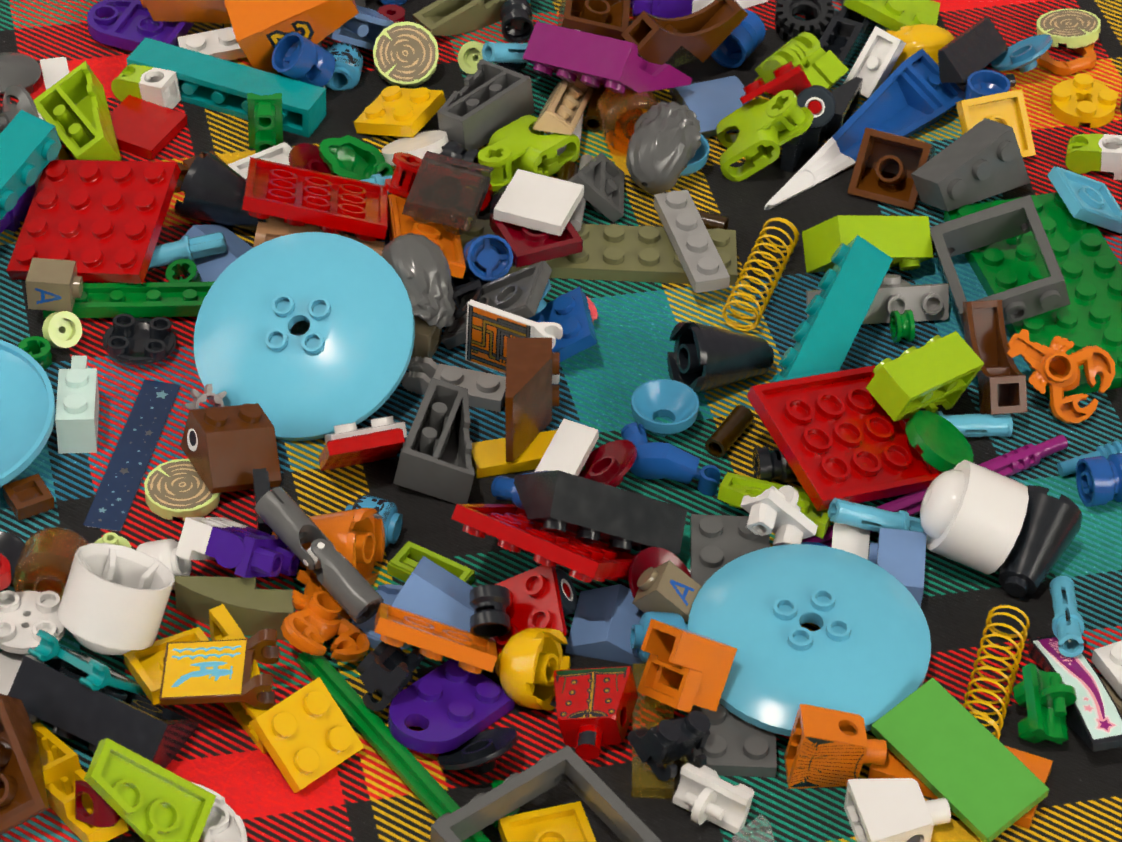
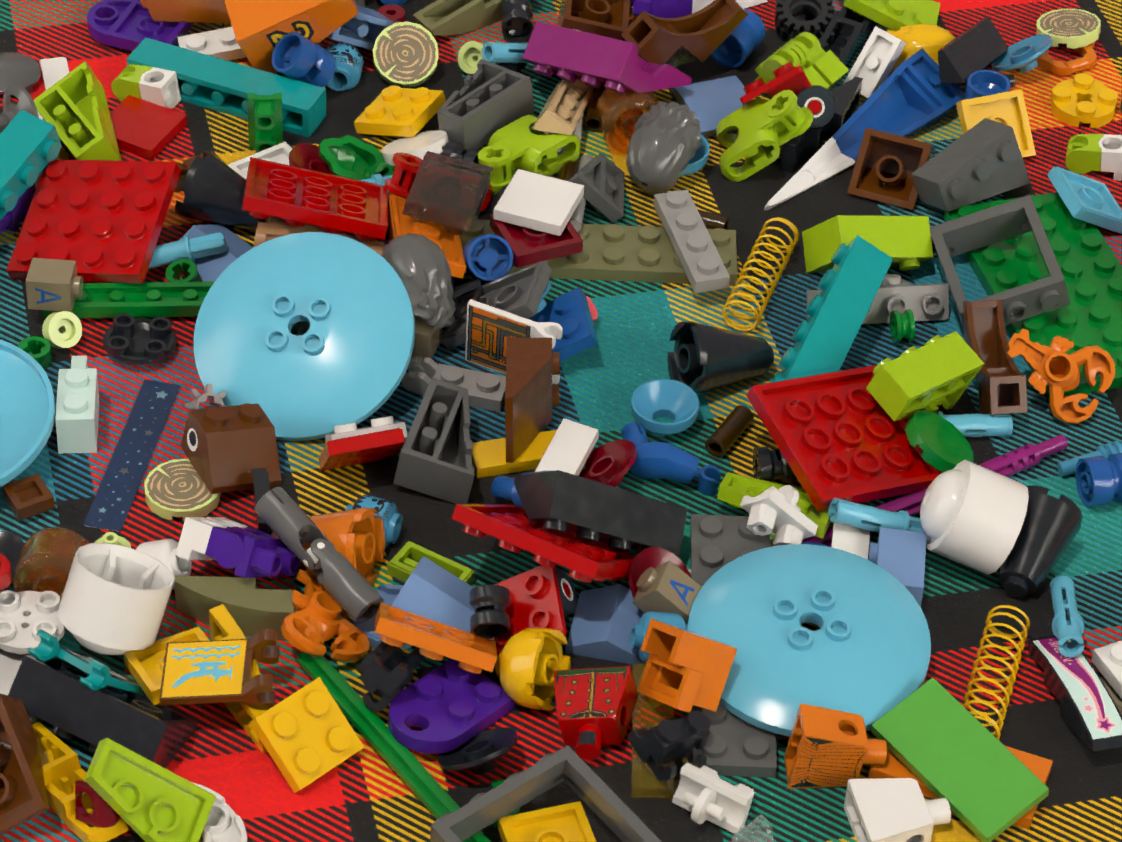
green hips [1013,663,1077,744] -> none

